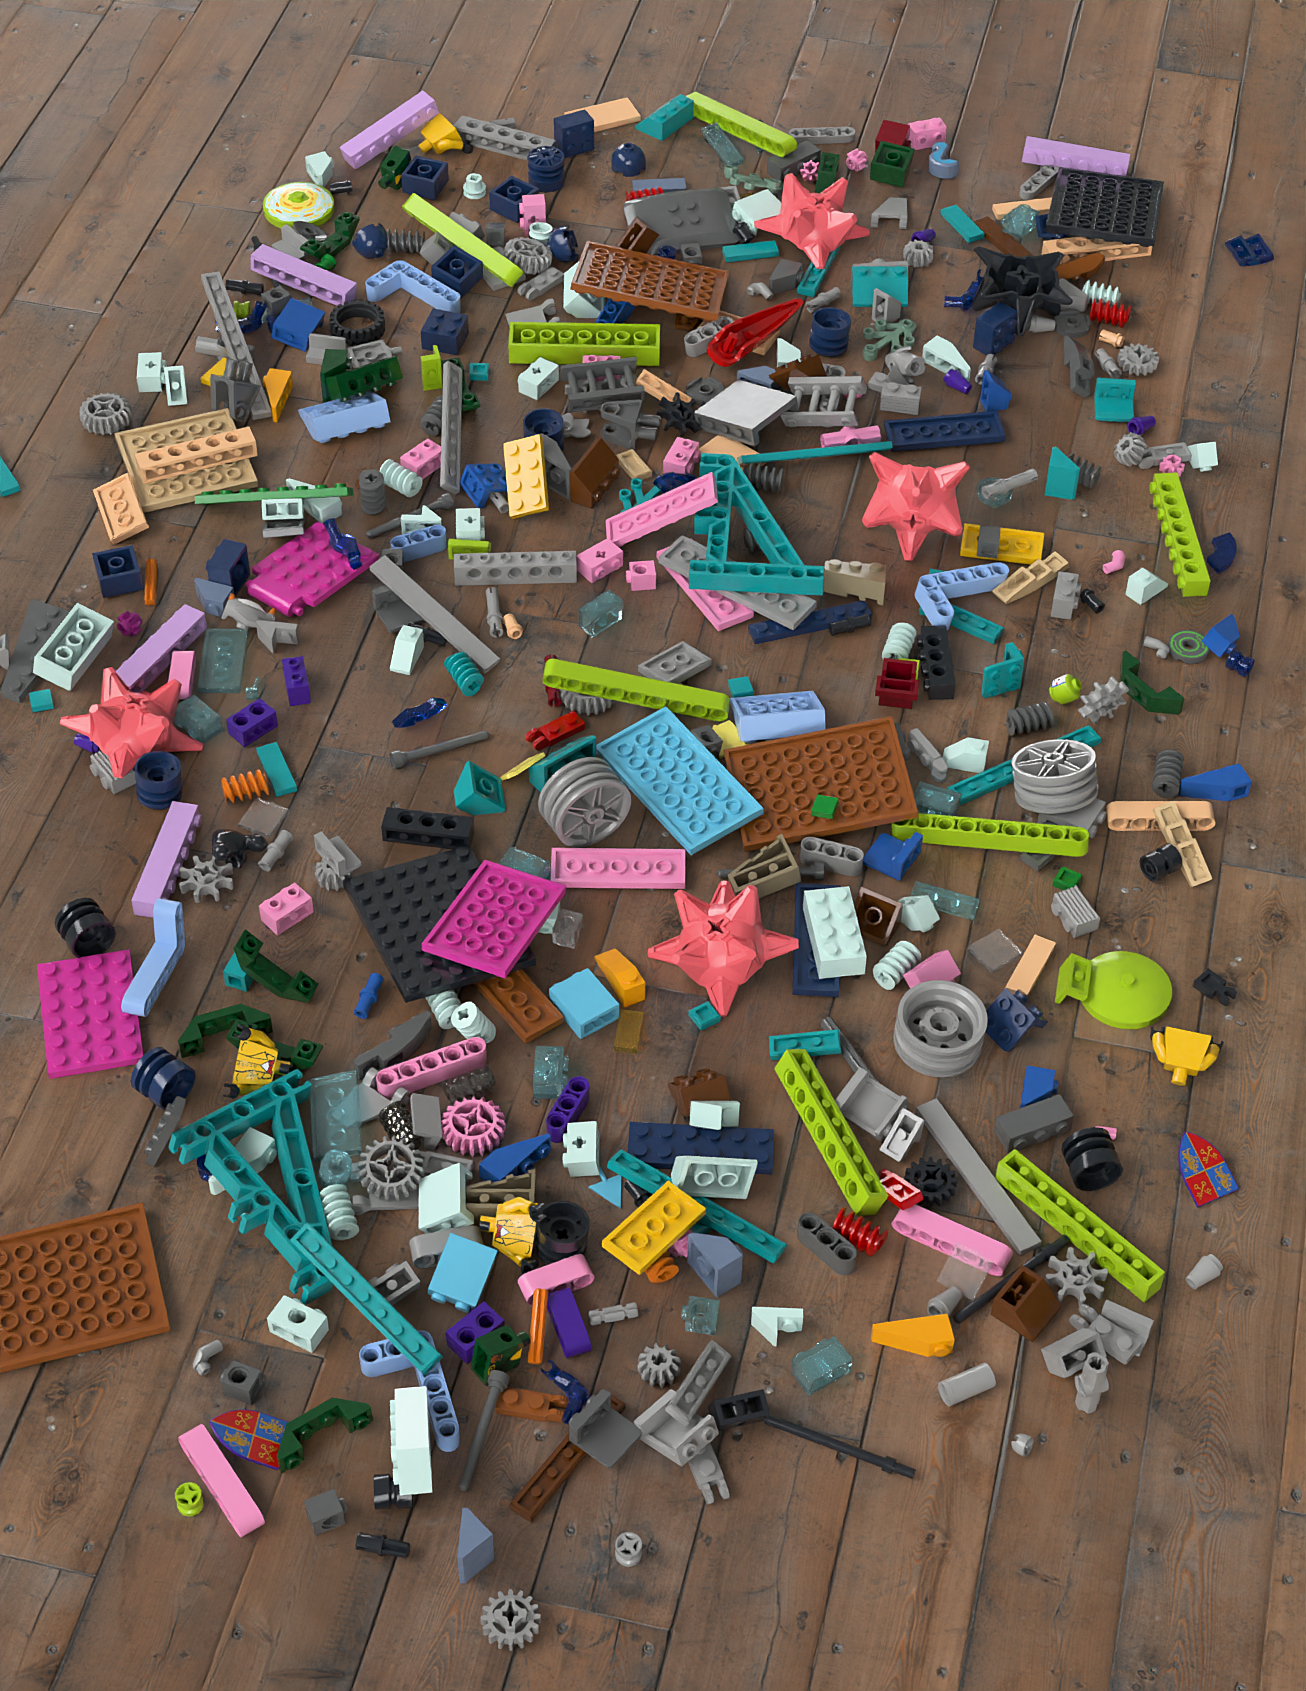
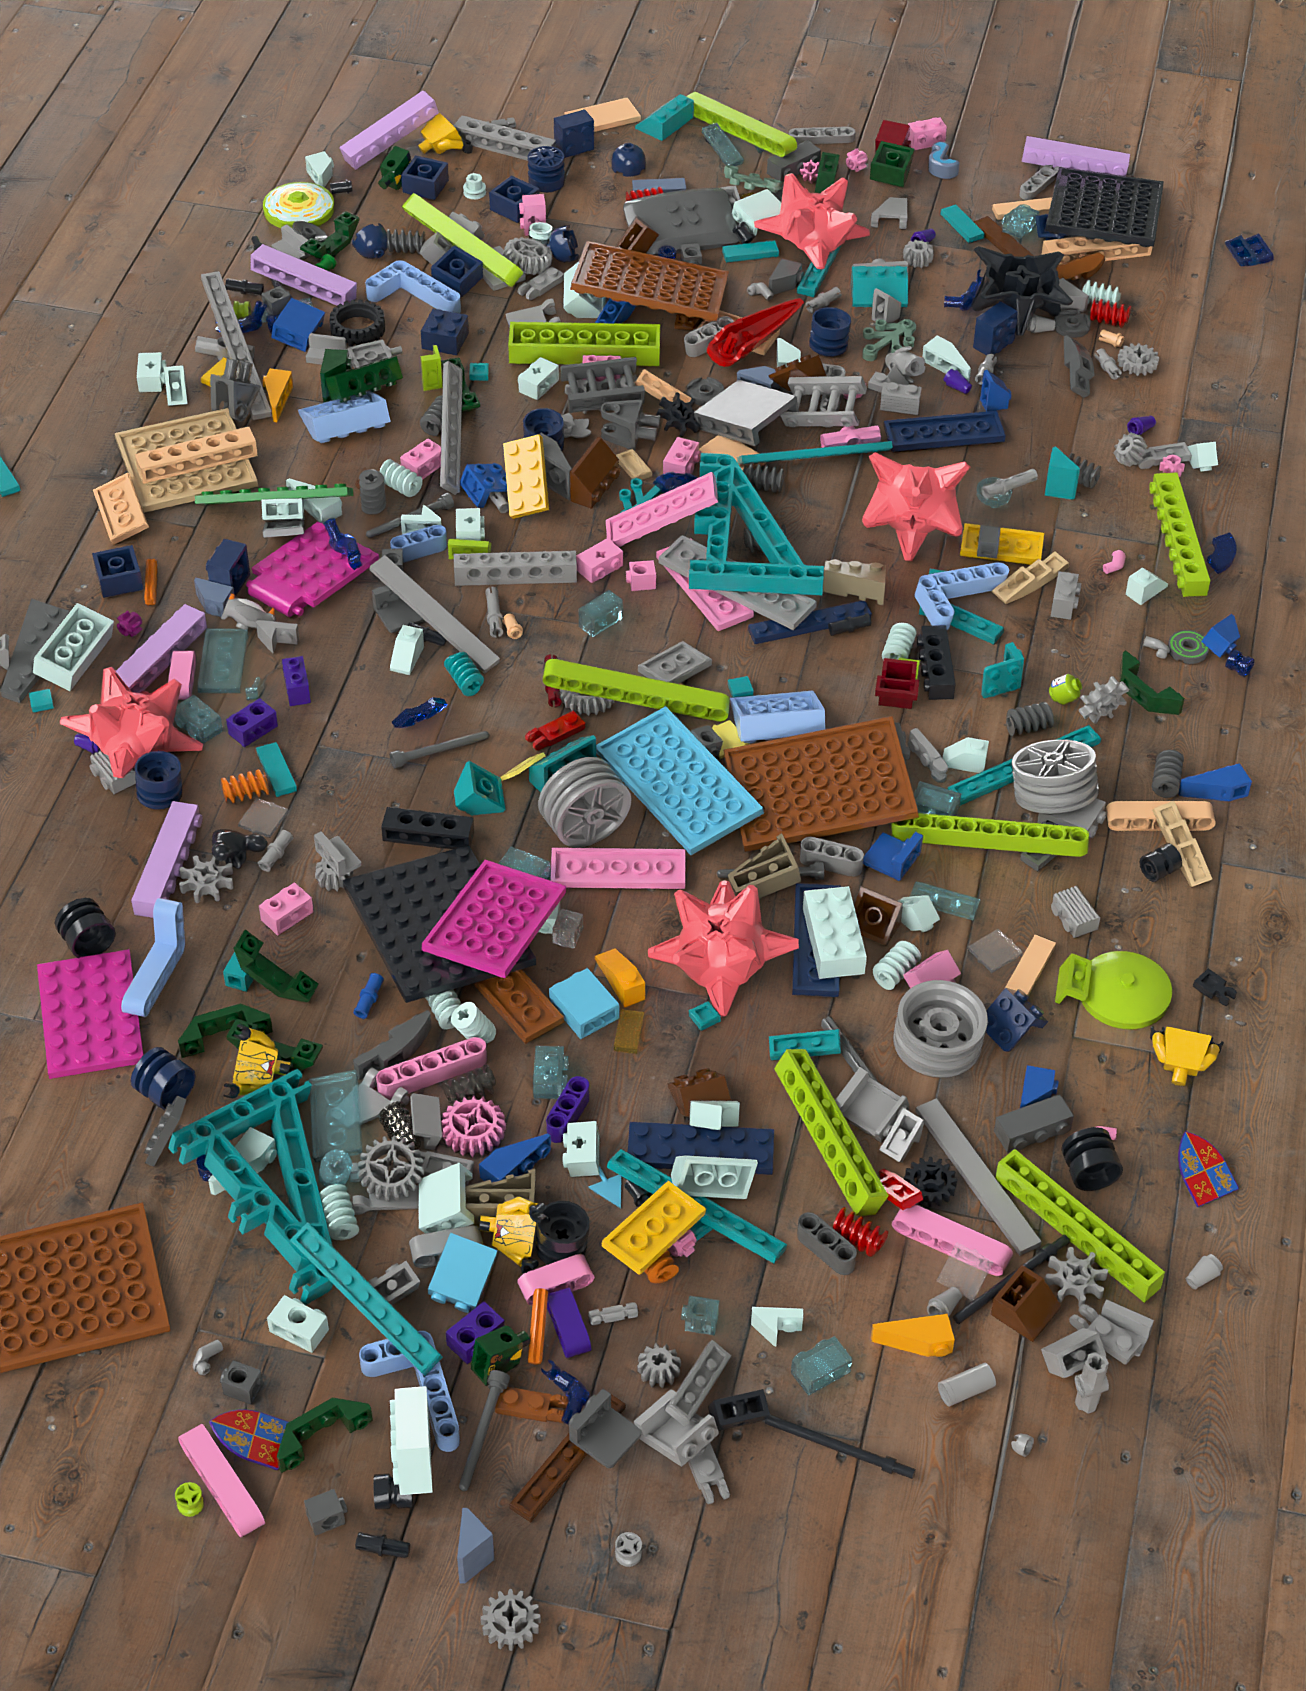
light grey gear [79,392,132,436] -> none
dark grey brick [486,223,505,246] -> none
sand blue slope [687,1233,743,1297] -> none
green tile [811,794,839,819] -> none
green tile [1052,866,1083,890] -> none
black pin [1080,589,1105,614] -> none
teal bracket [1094,378,1136,422] -> none

